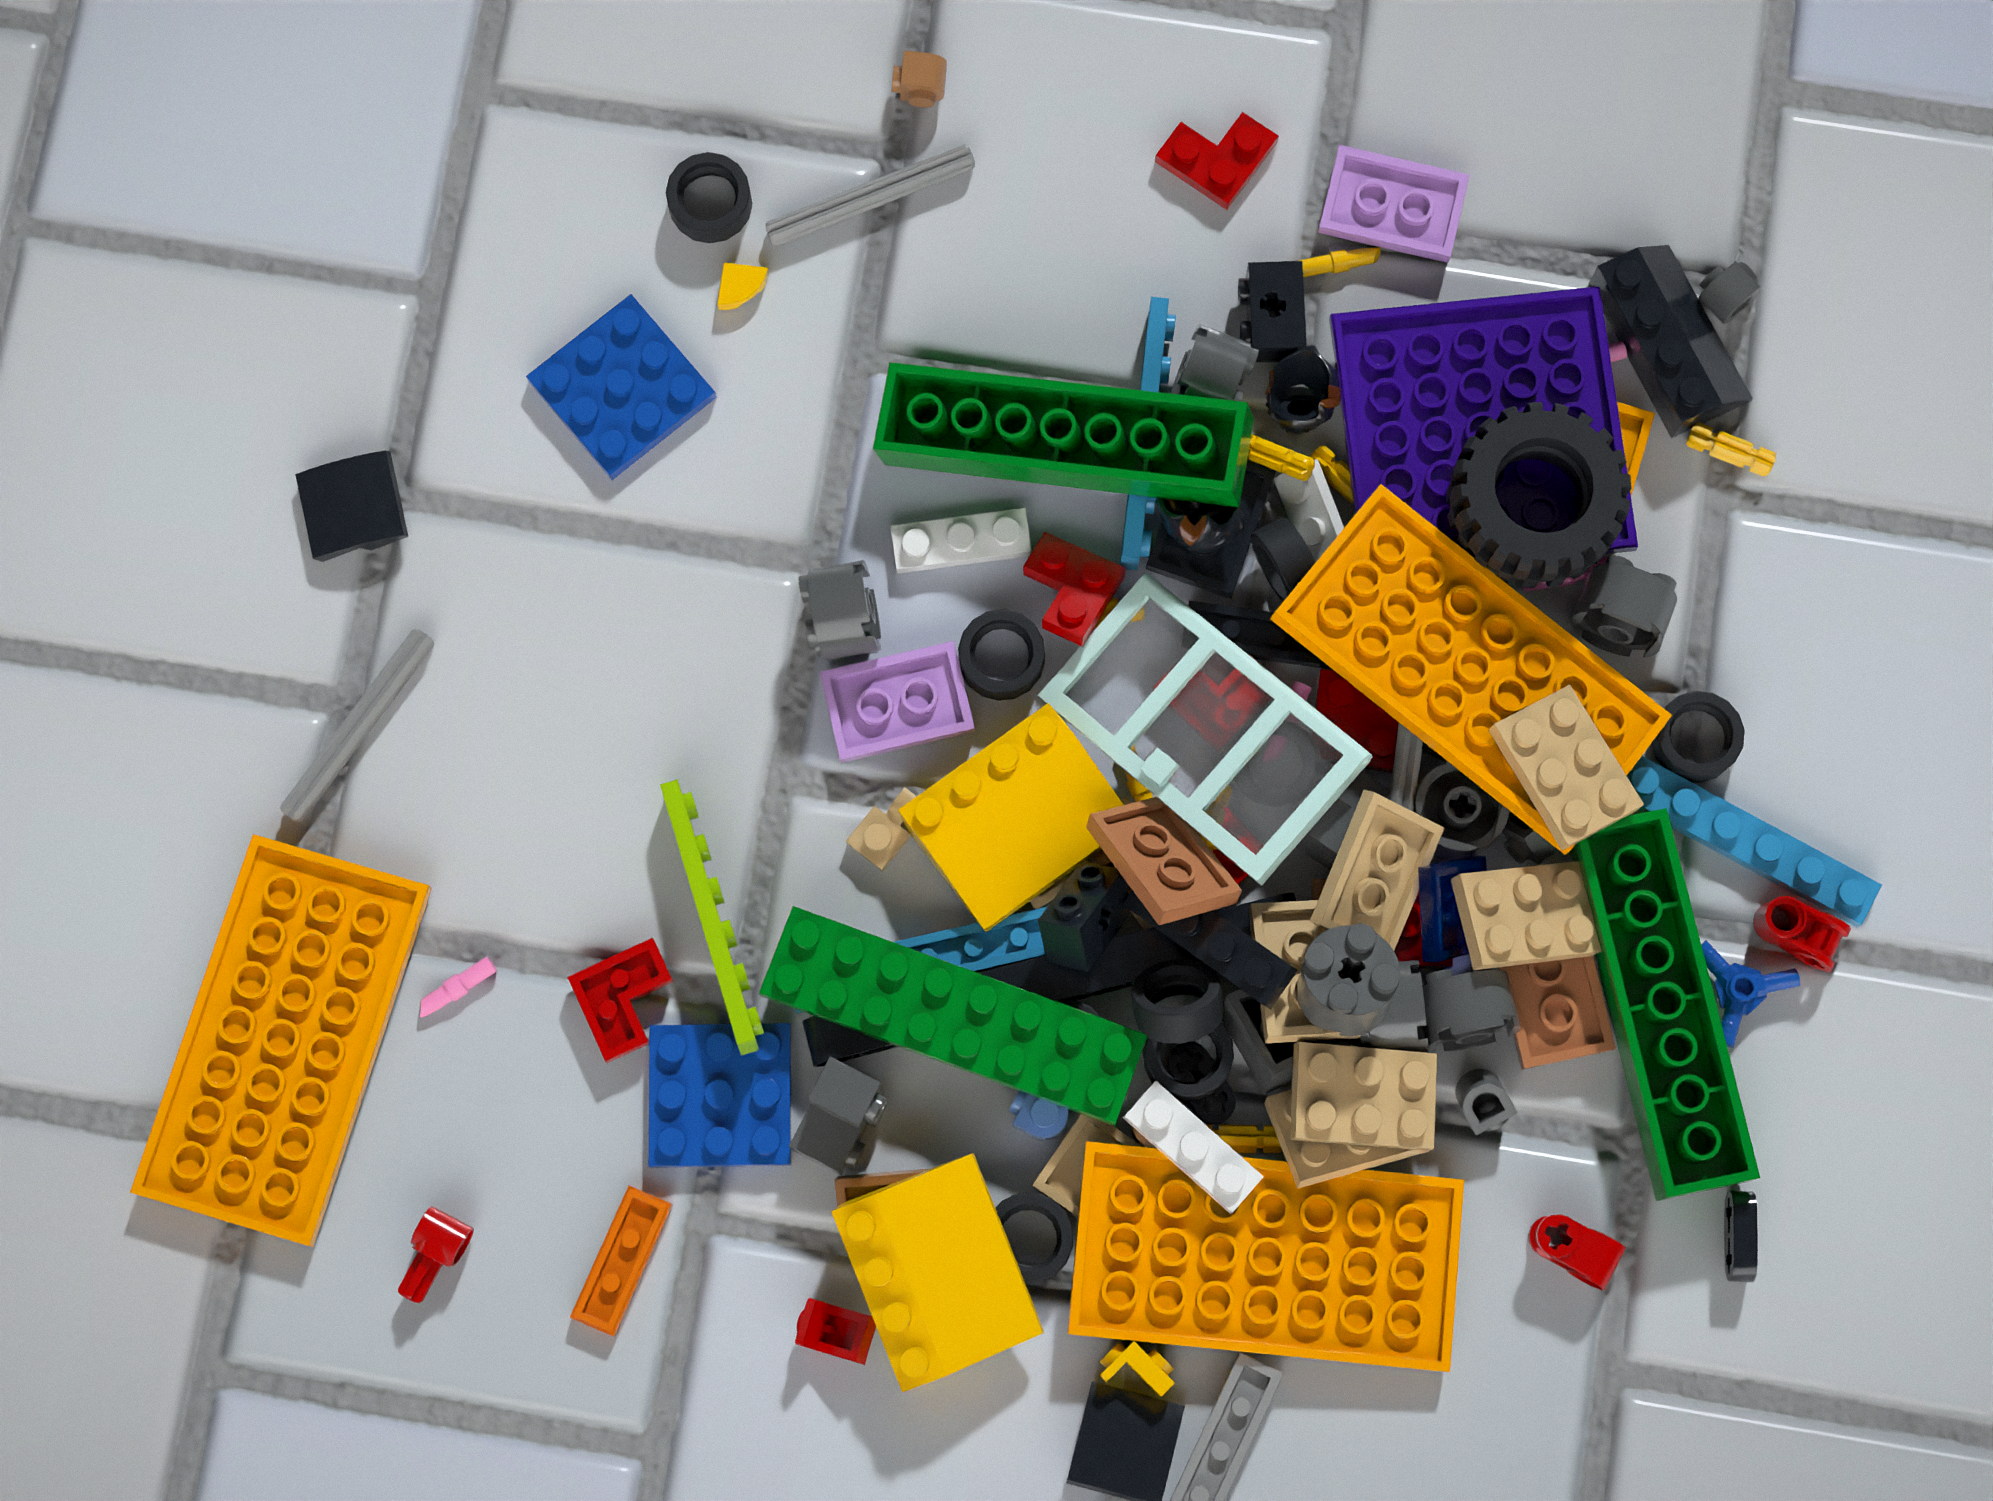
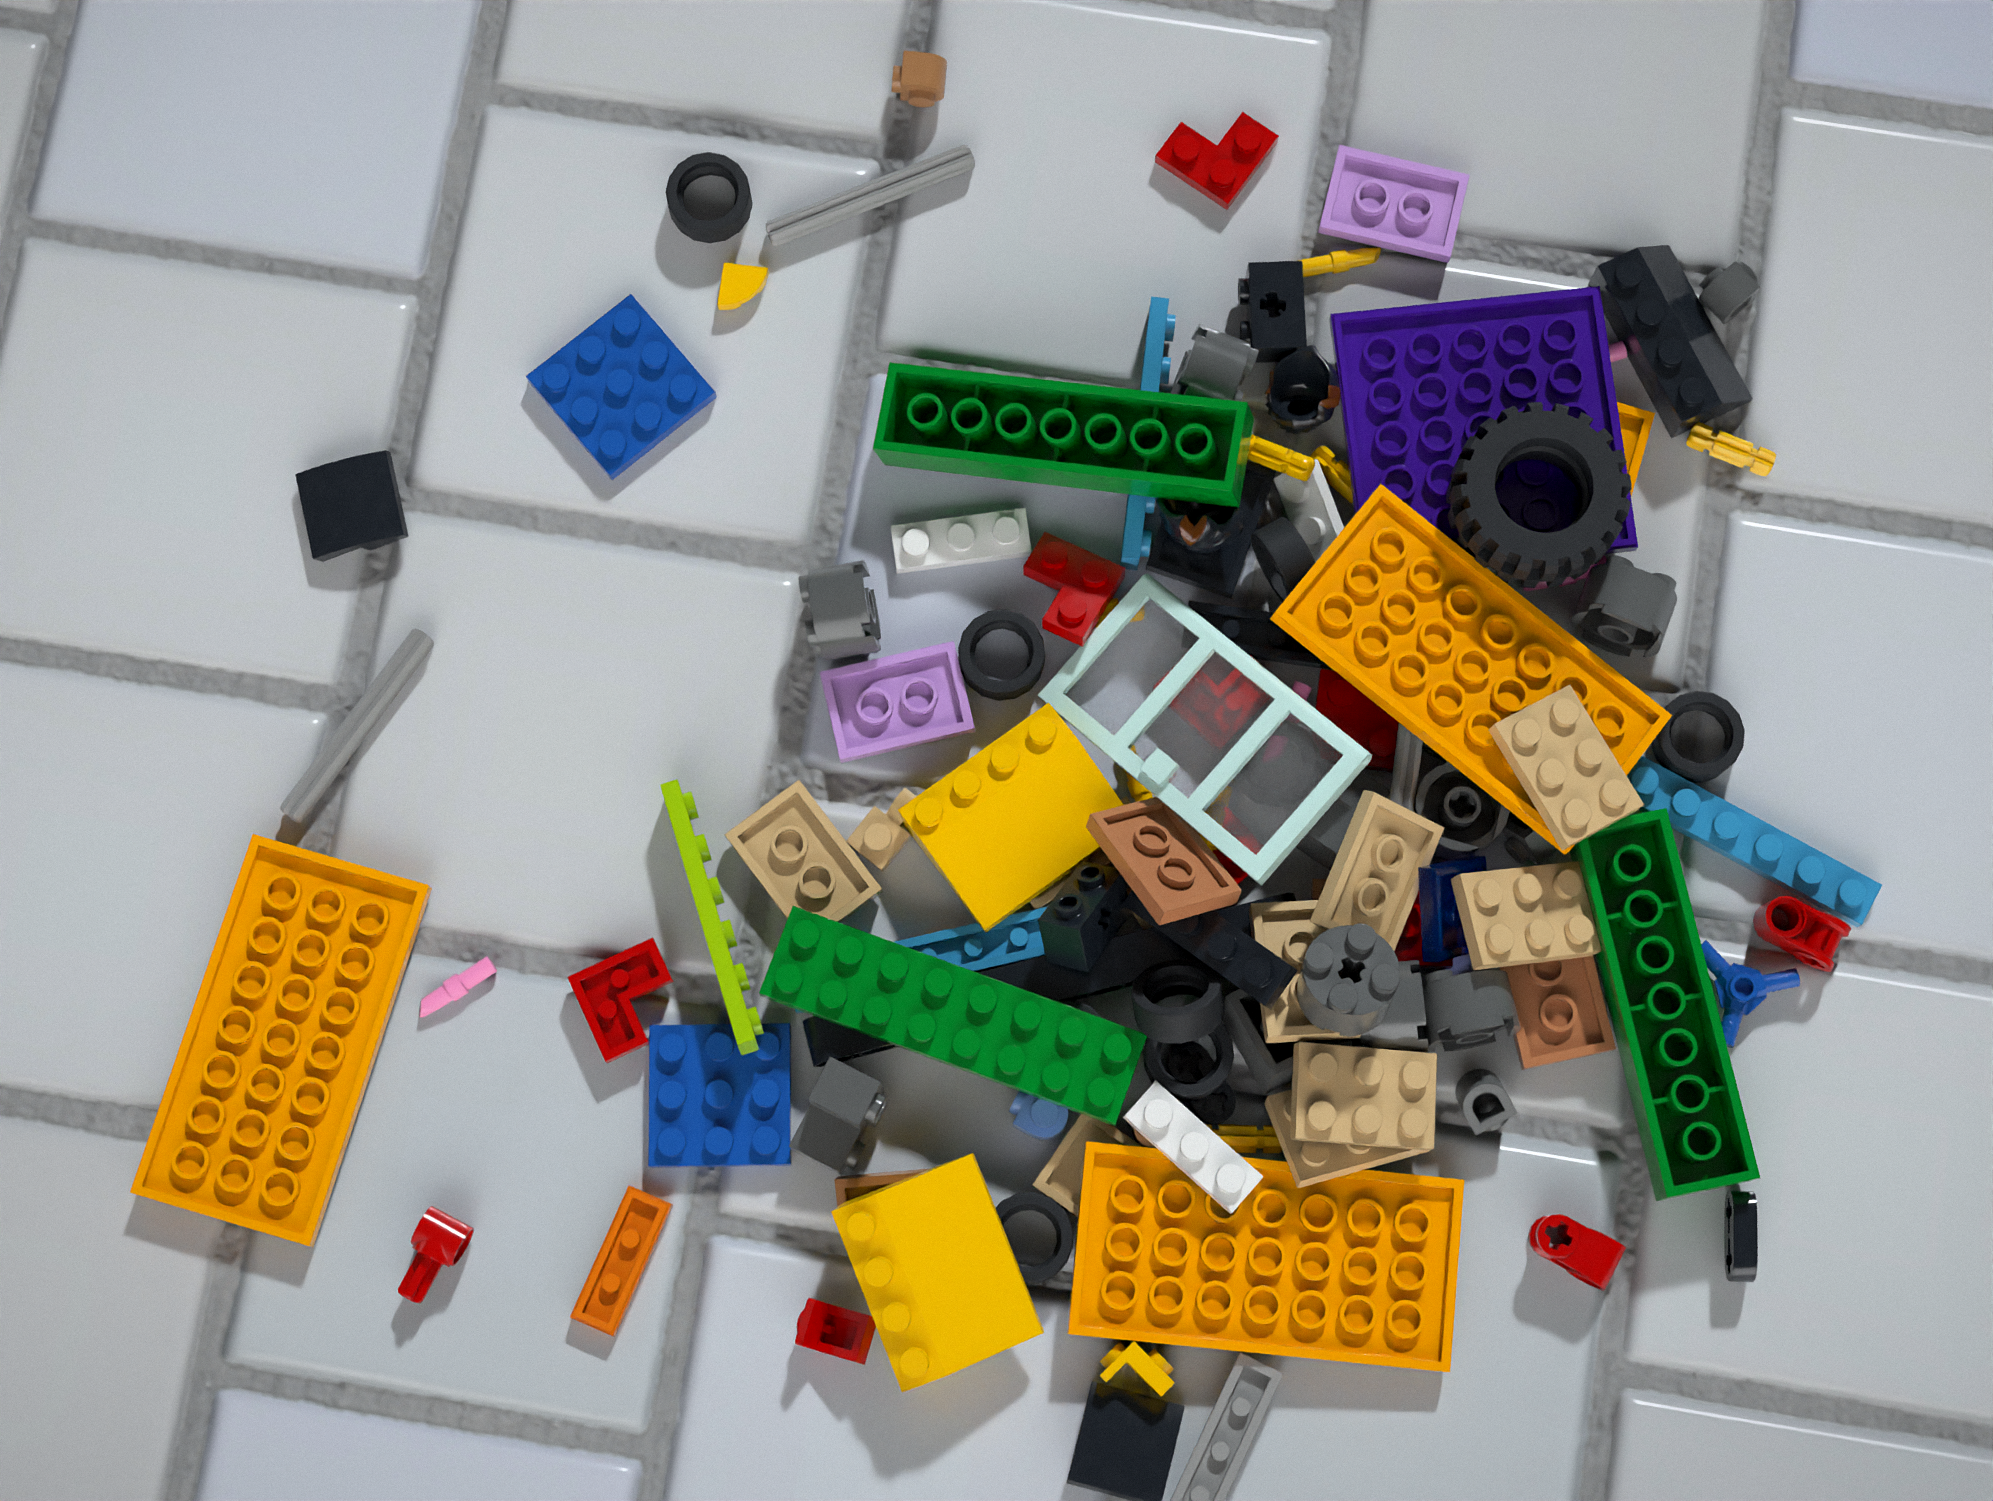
none -> tan plate [724,780,883,923]

